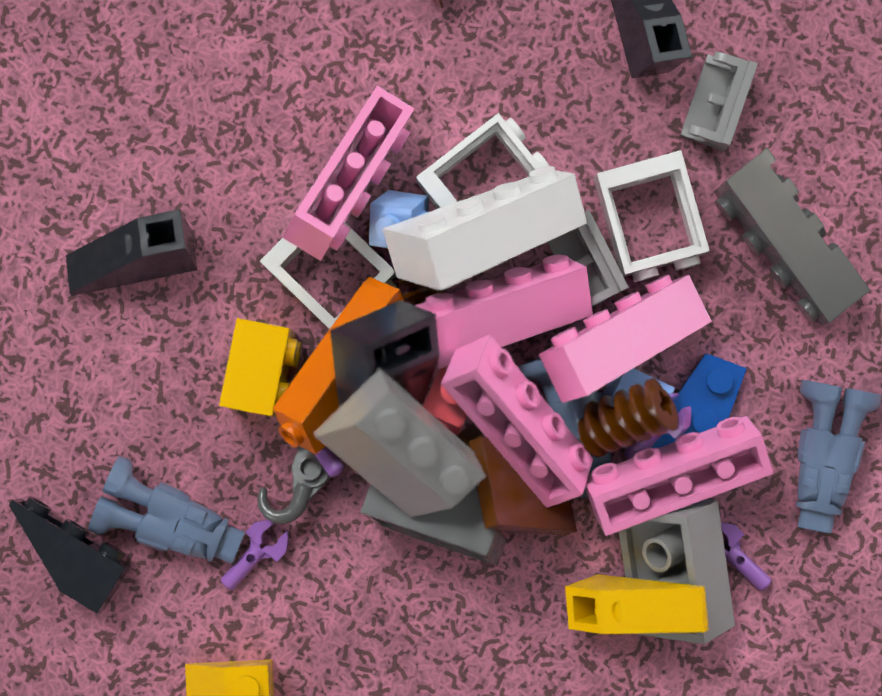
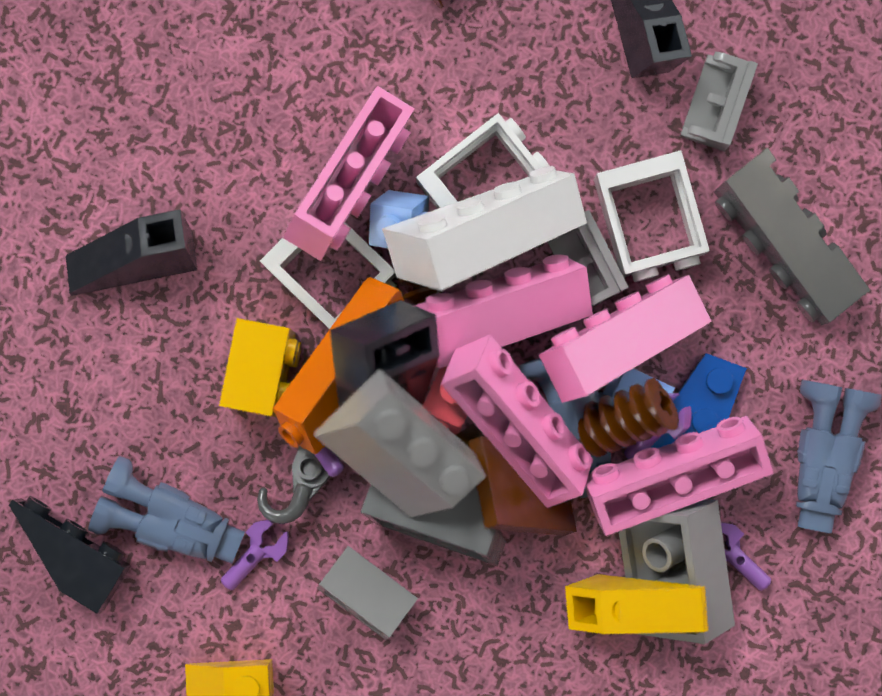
none -> light grey hinge [317,546,418,640]

